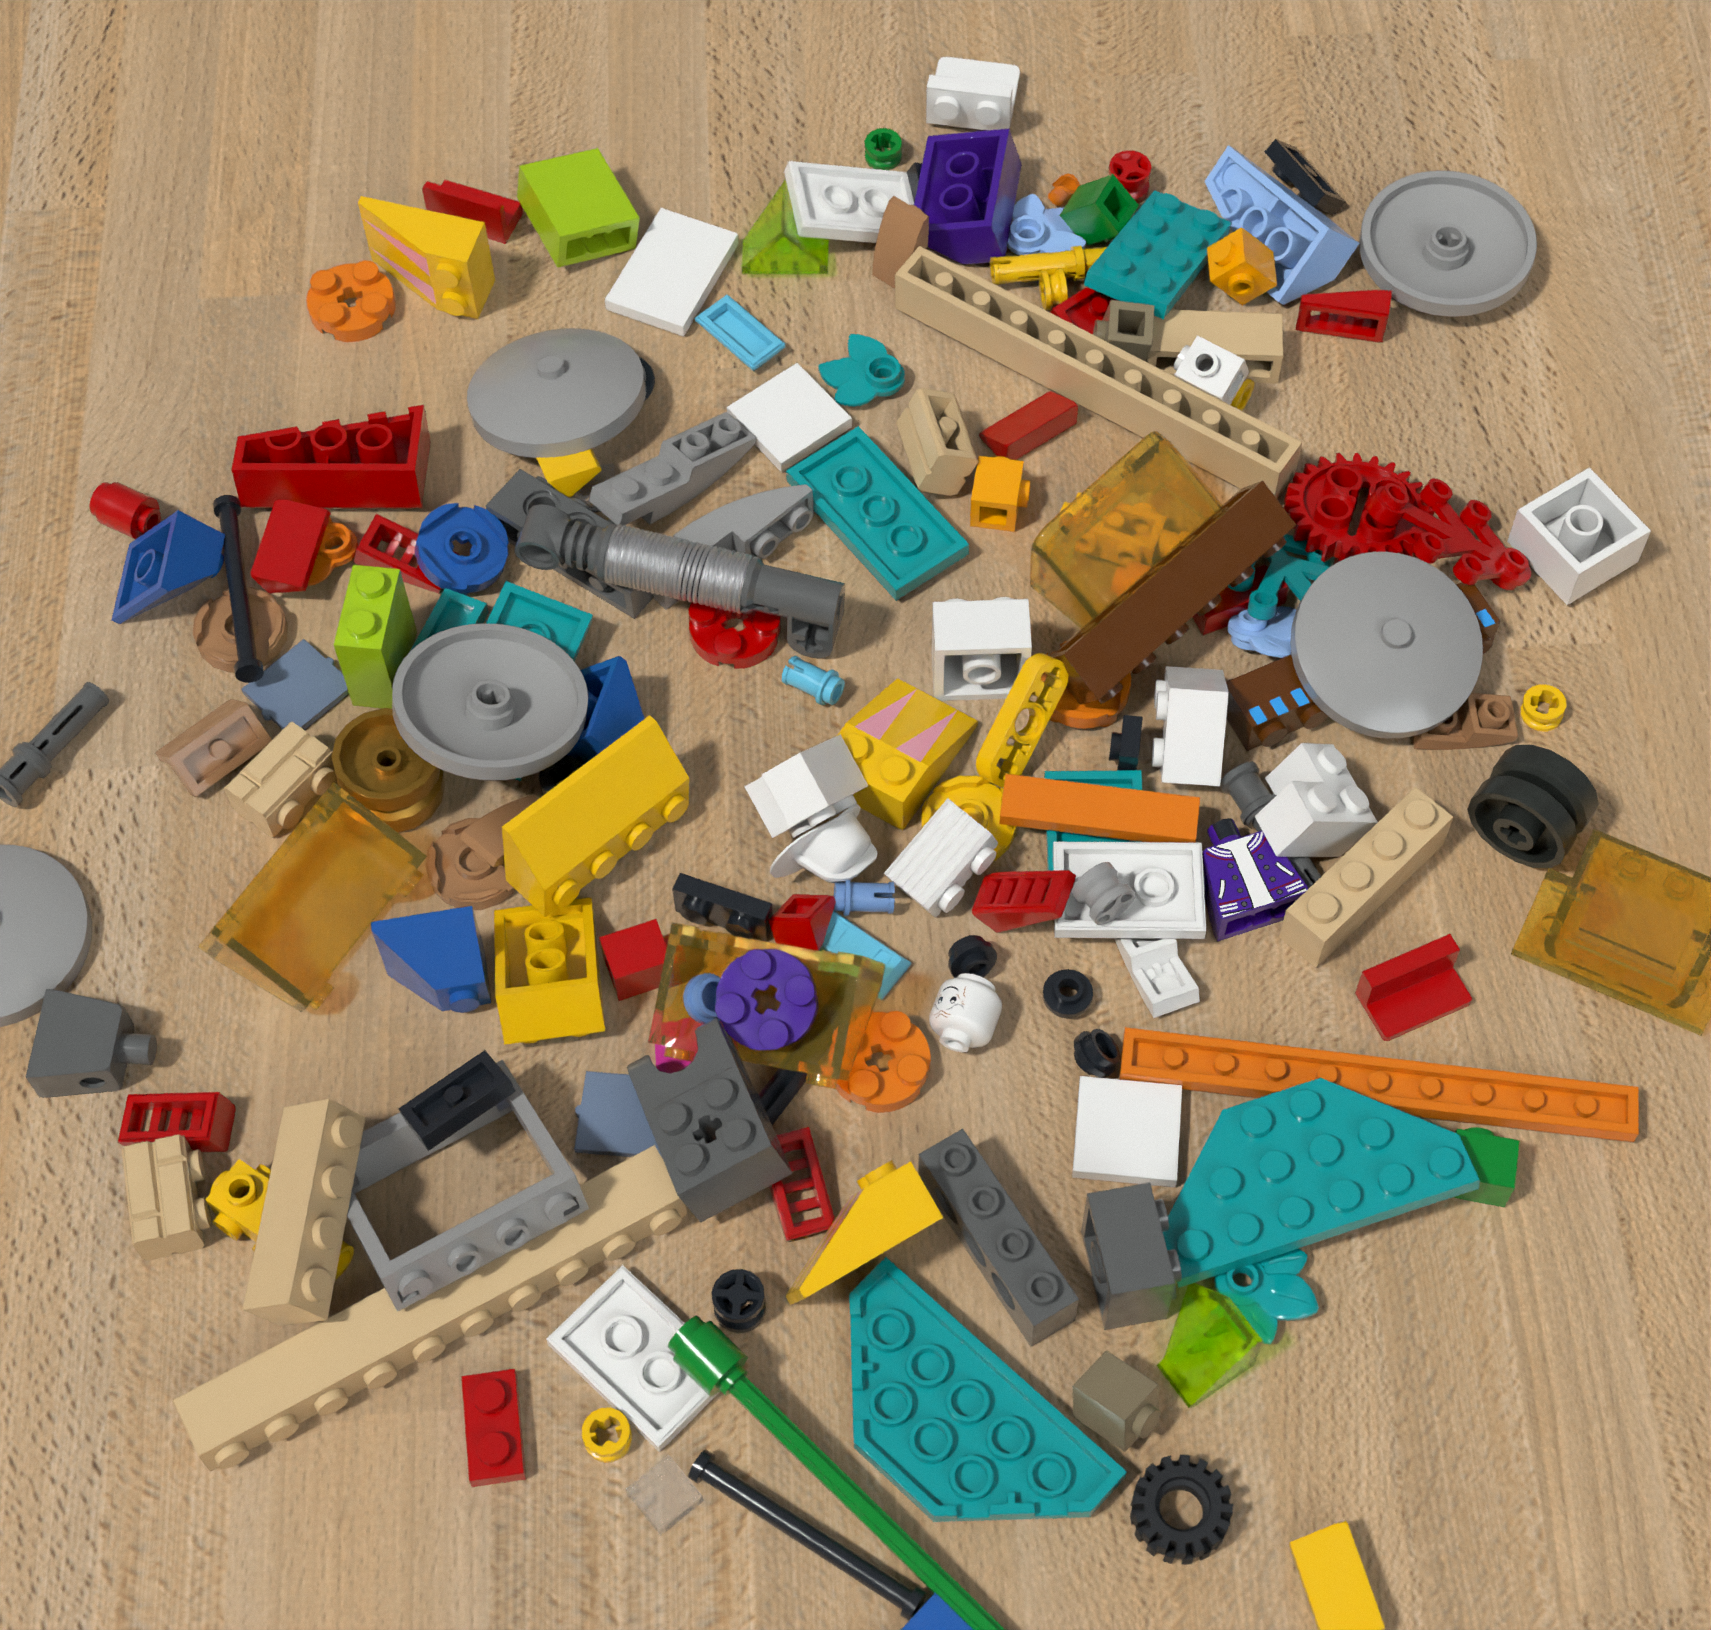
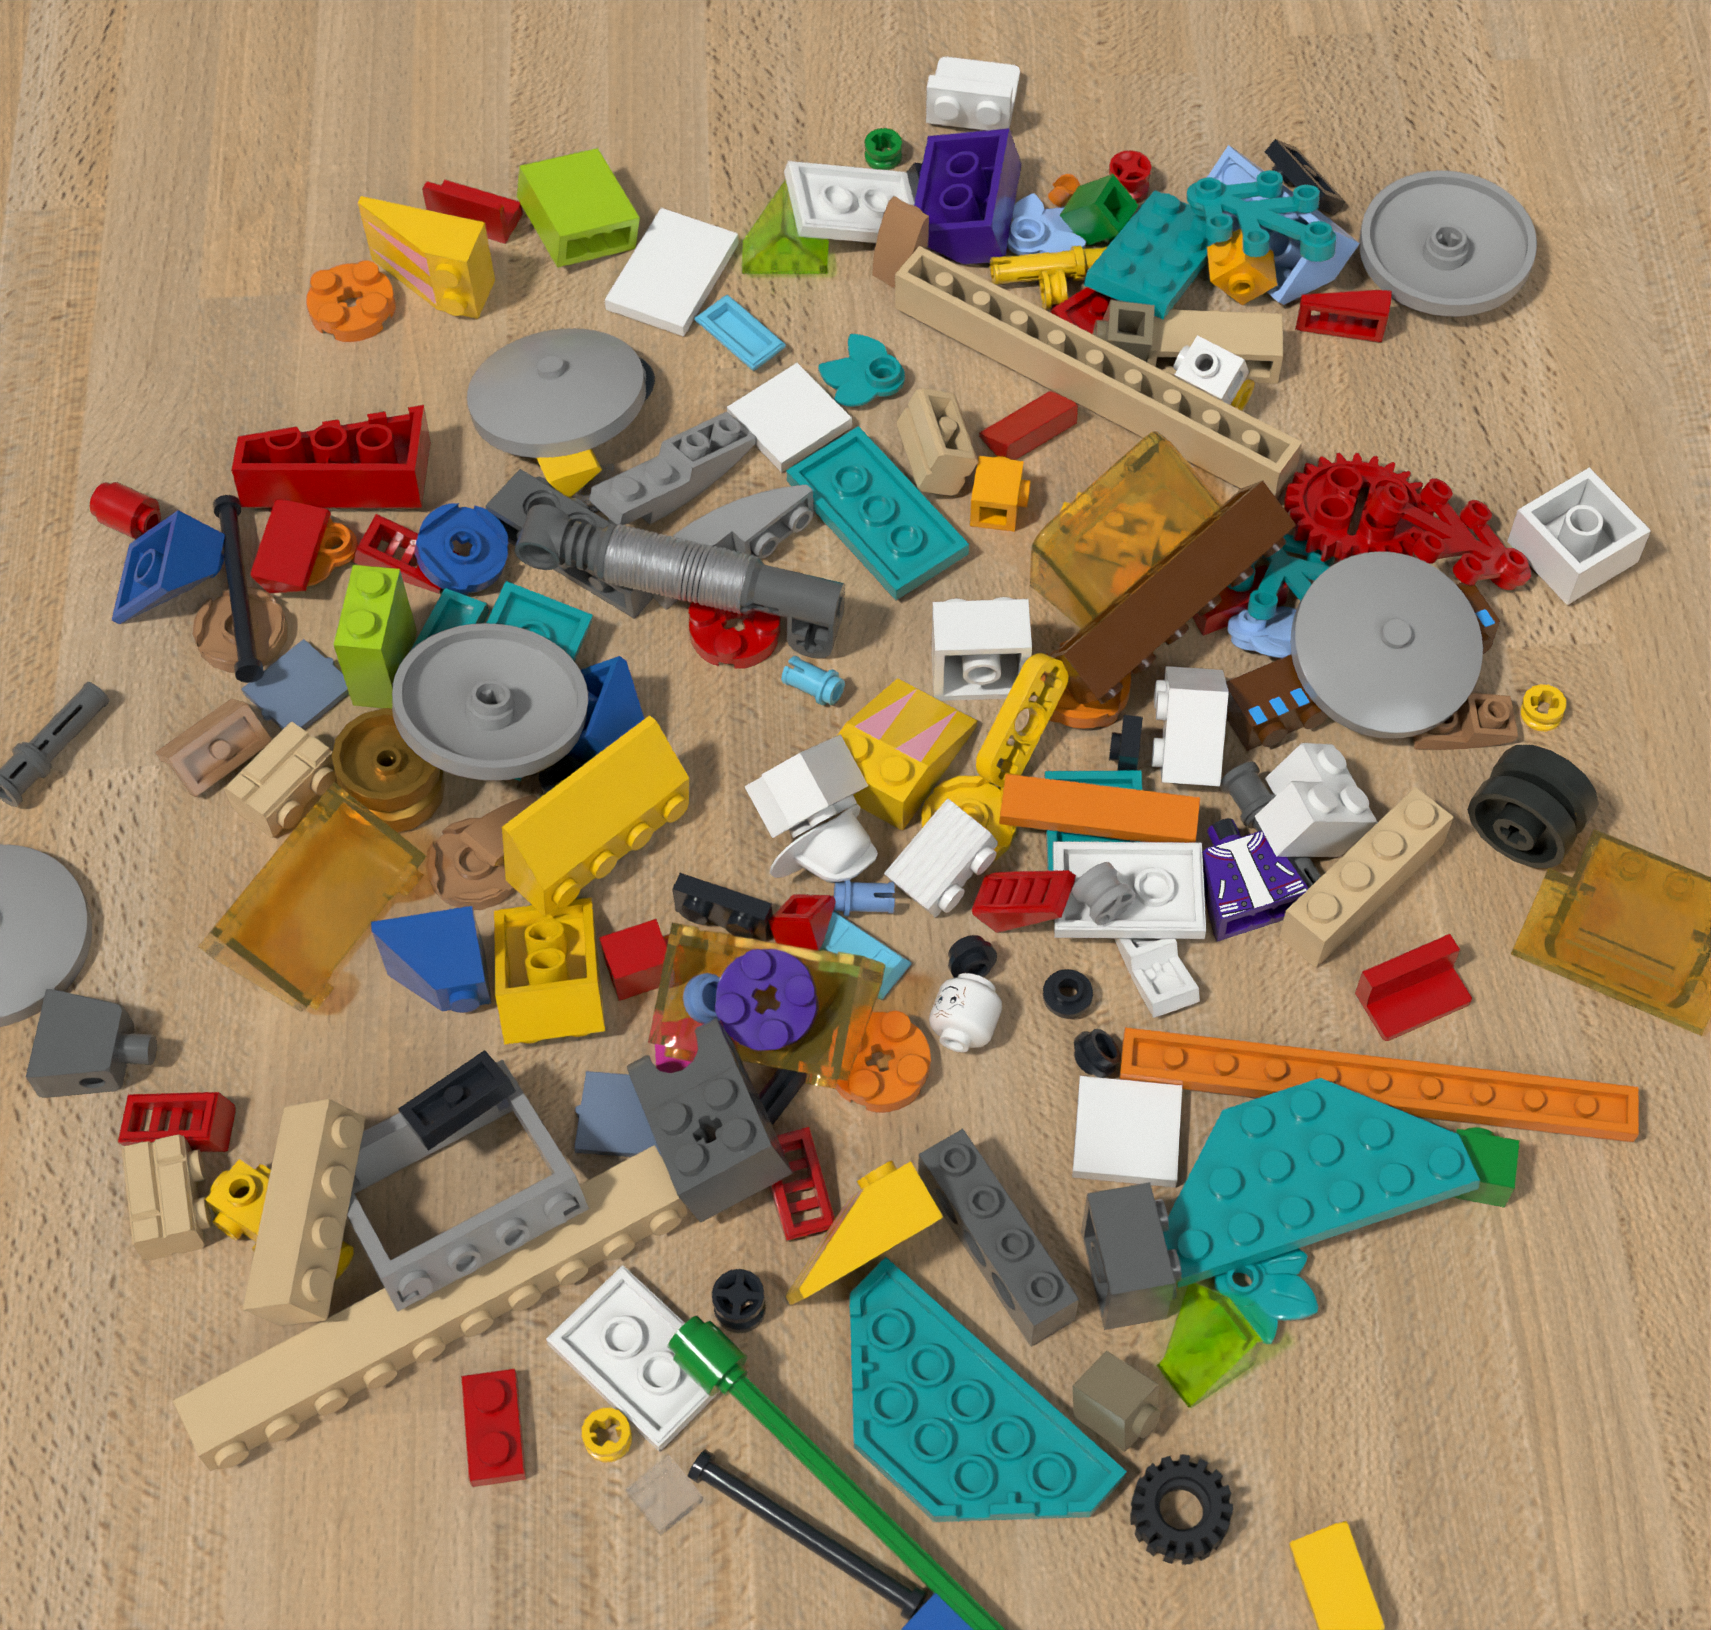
none -> teal plant [1187,170,1336,262]

